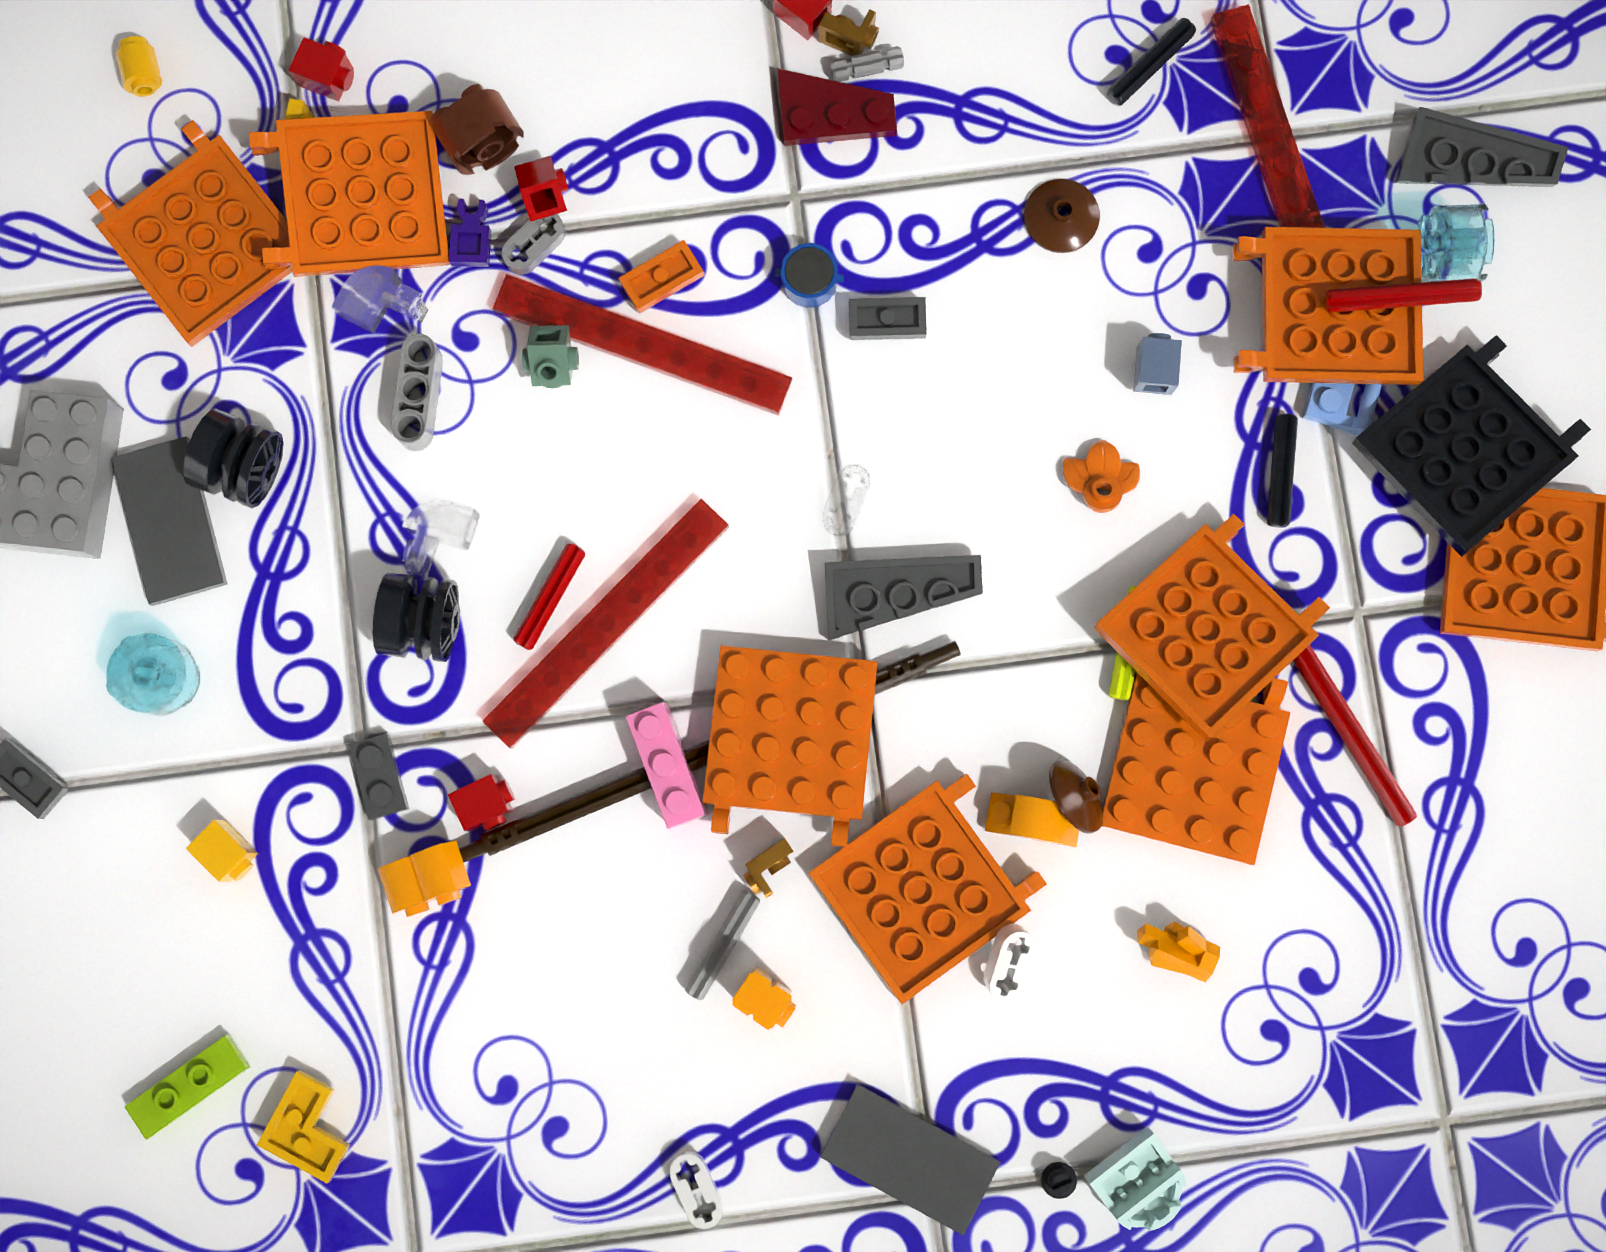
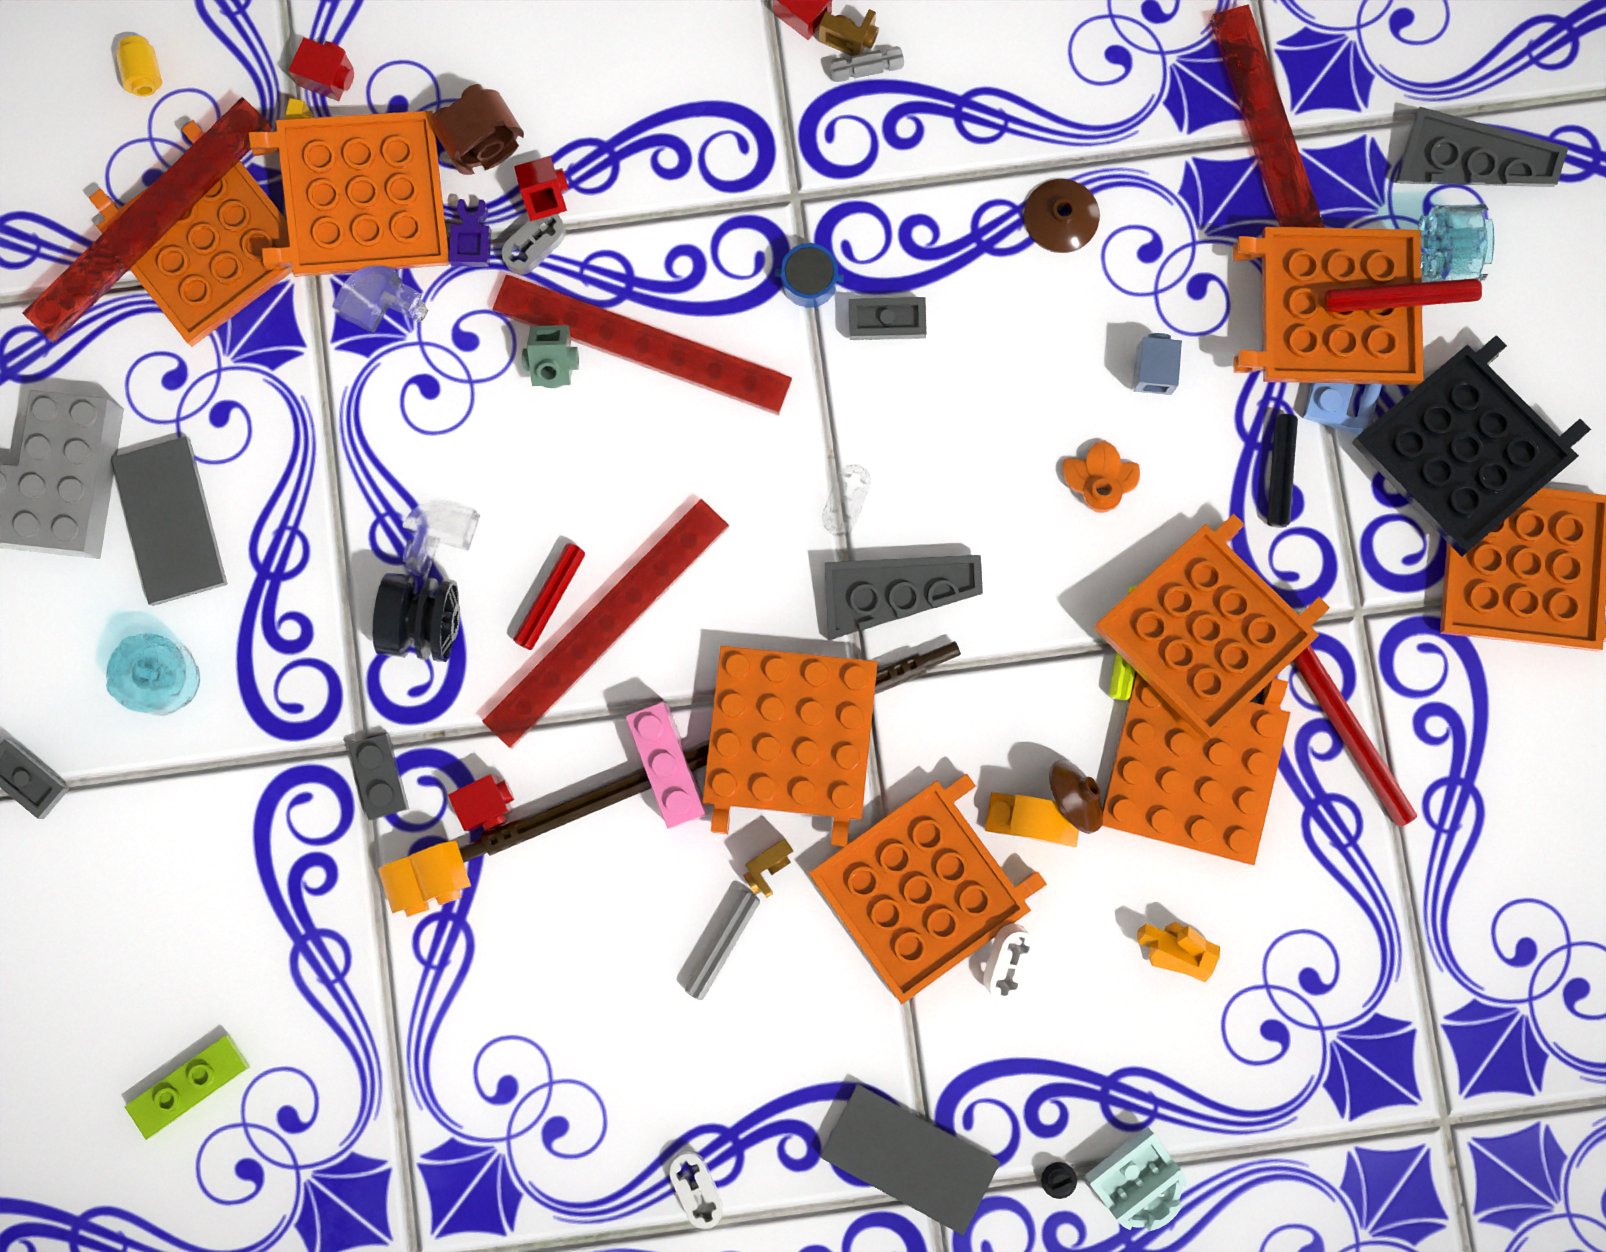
black wheel [183,409,284,509] -> none
yellow brick [185,819,258,882] -> none
yellow plate [257,1070,351,1183] -> none
light grey beam [391,334,443,451] -> none
orange plate [618,240,704,314] -> none
light orange brick [732,967,796,1030] -> none
dark red wing [777,68,897,146] -> none
black axle [1107,18,1196,106] -> none
none -> clear red plate [22,97,273,343]

